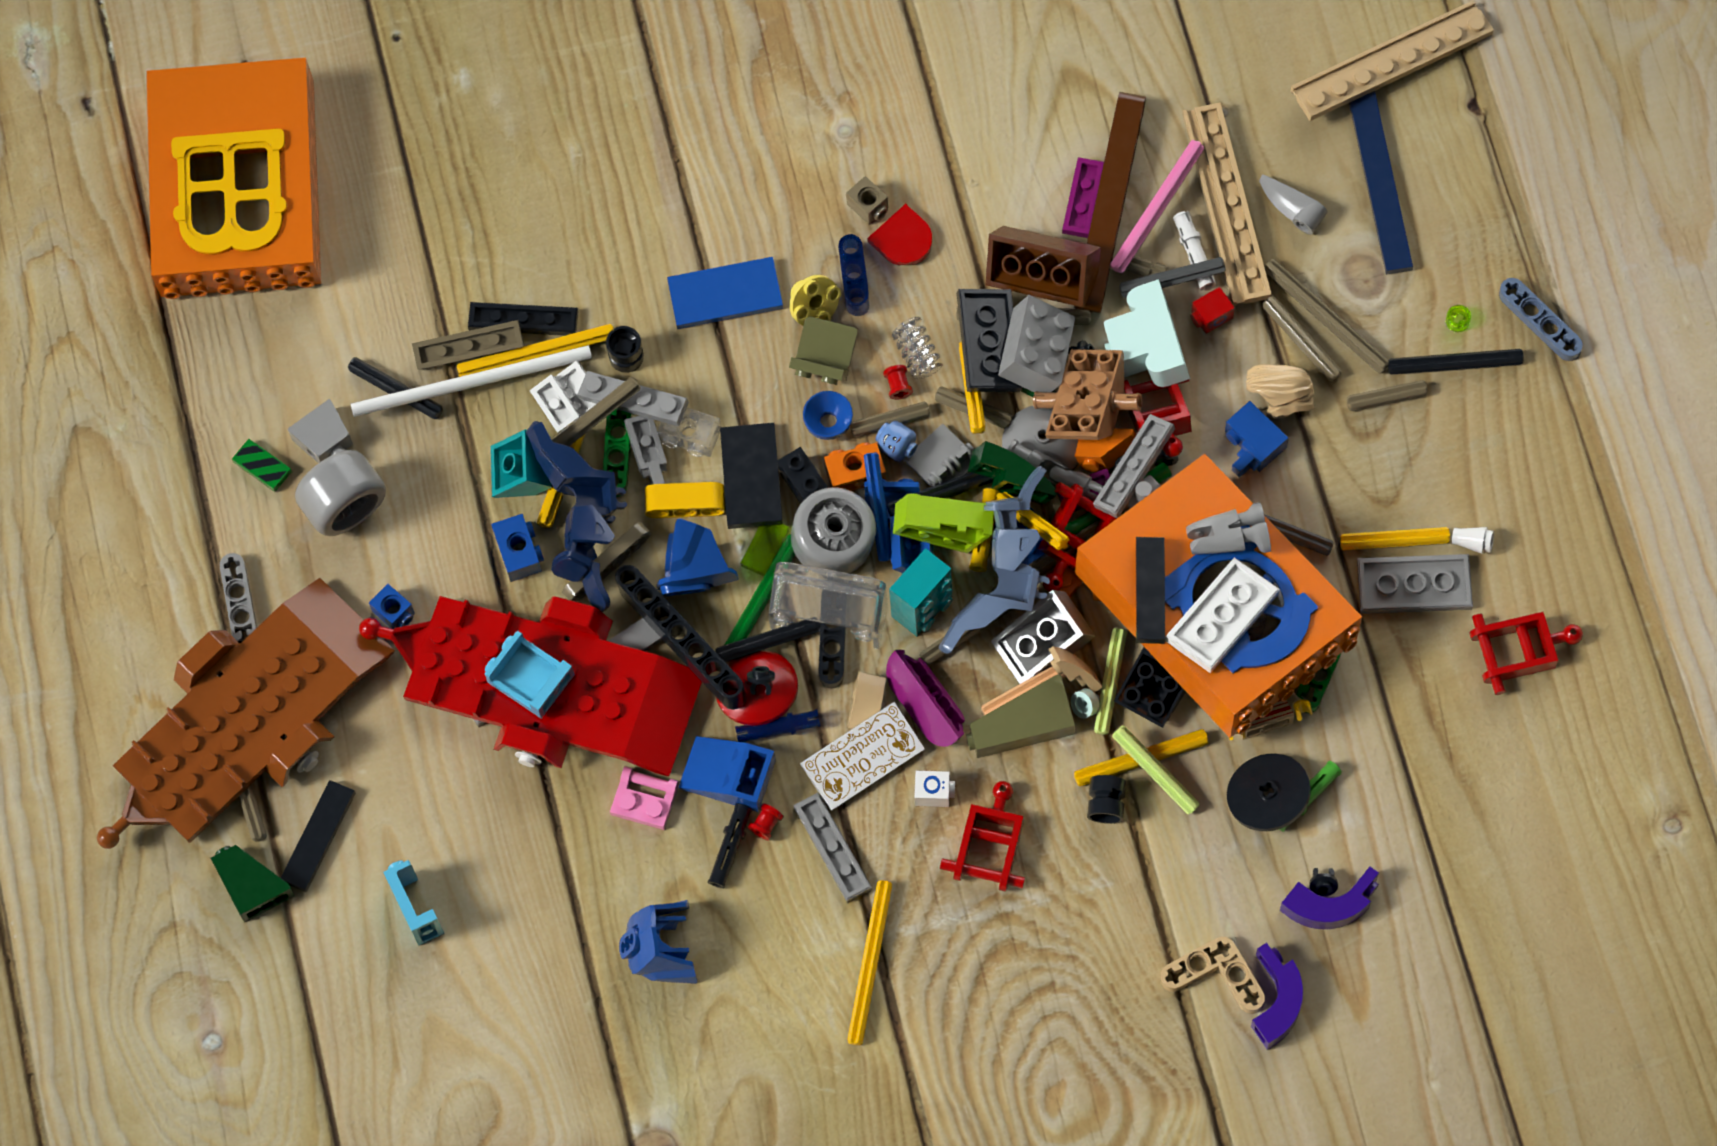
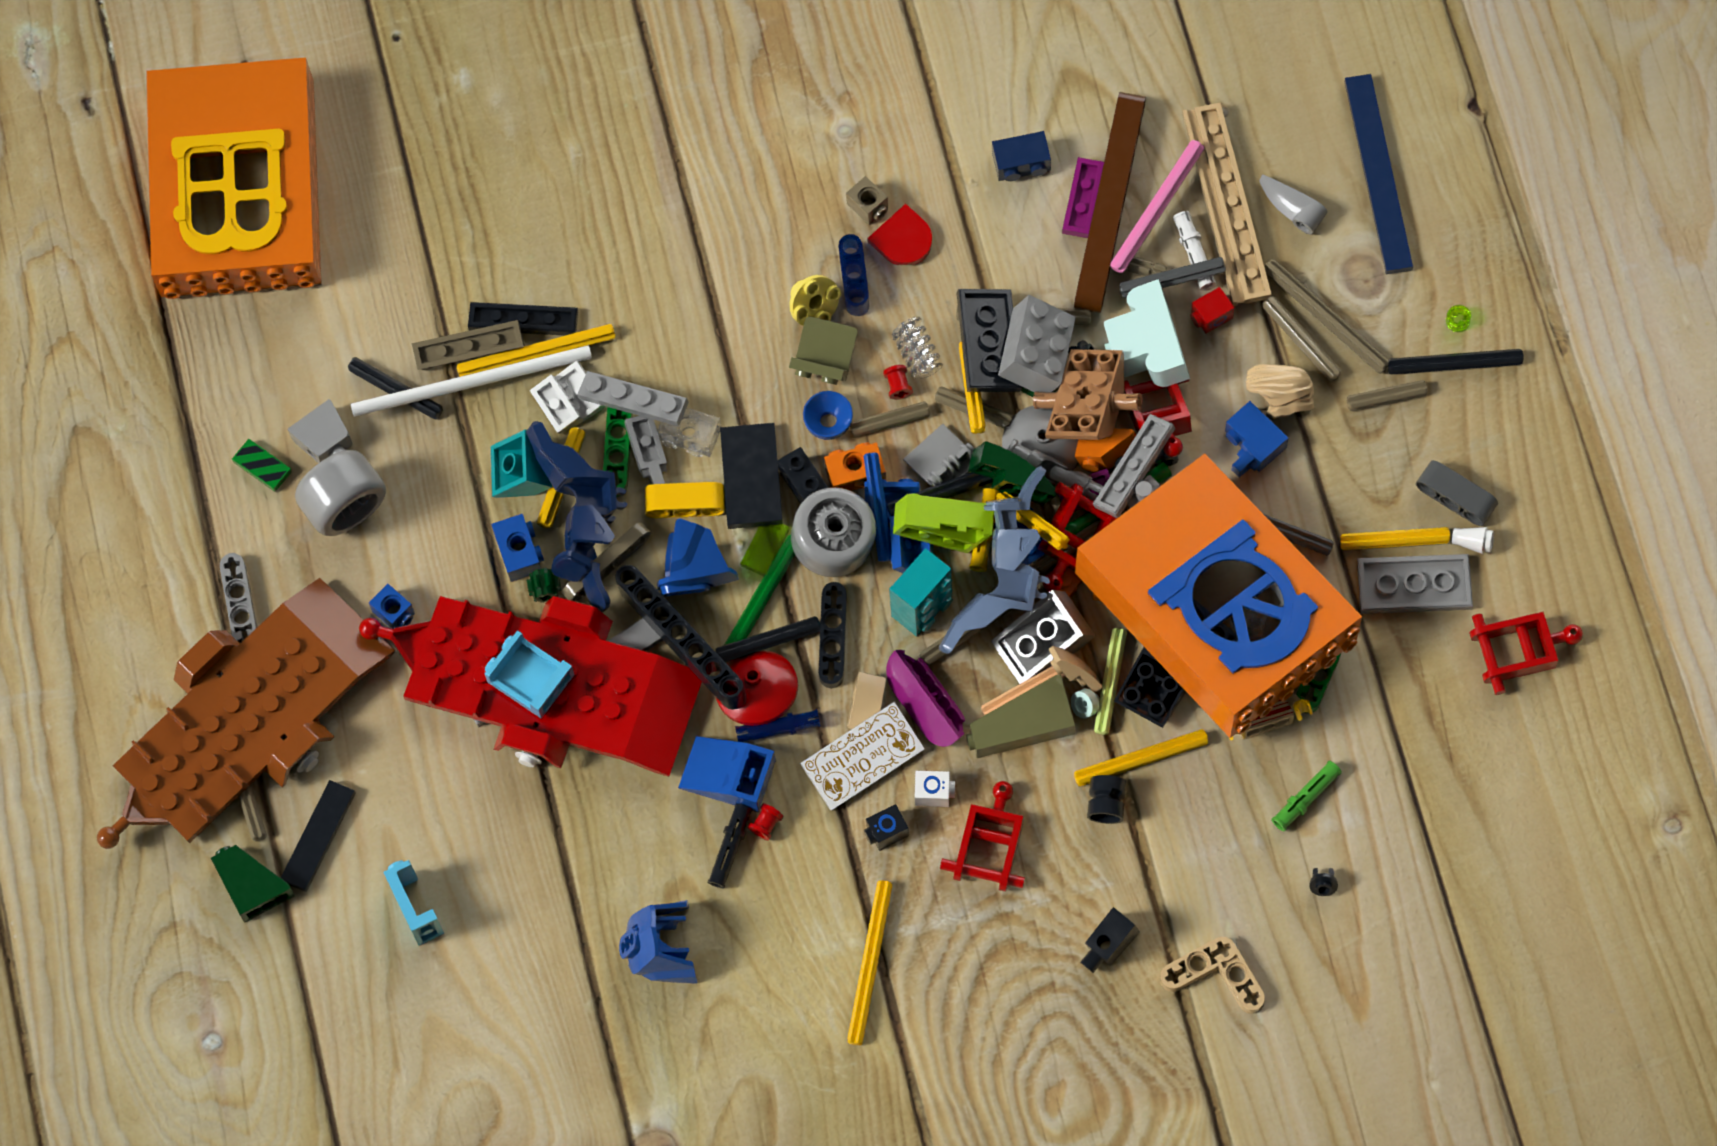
dark tan axle [552,377,641,446] -> none
black wheel [606,326,644,373] -> none
bright pink plate [610,766,679,830] -> none
blue tile [667,257,783,329] -> none
black plate [747,666,775,695] -> none
clear windscreen [768,562,888,649] -> none
light grey tile [793,793,872,903] -> none
medium blue head [875,421,918,462] -> none
reddish brown slope [985,226,1101,307] -> none
yellowish green axle [1112,725,1199,814] -> none
black tile [1136,537,1165,644] -> none
white tile [1165,557,1280,673] -> none
light grey piece [1186,502,1271,555] -> none
black piece [1227,753,1311,832] -> none
dark purple arch [1251,942,1303,1050] -> none
dark purple arch [1280,866,1379,930] -> none
tan plate [1290,0,1494,121] -> none
sand blue beam [1499,278,1583,361] -> none
none -> dark green gear [526,568,561,603]
none -> black brick [864,804,909,851]
none -> dark blue brick [992,131,1051,181]
none -> black torso [1080,907,1140,973]
none -> dark grey beam [1416,460,1498,526]

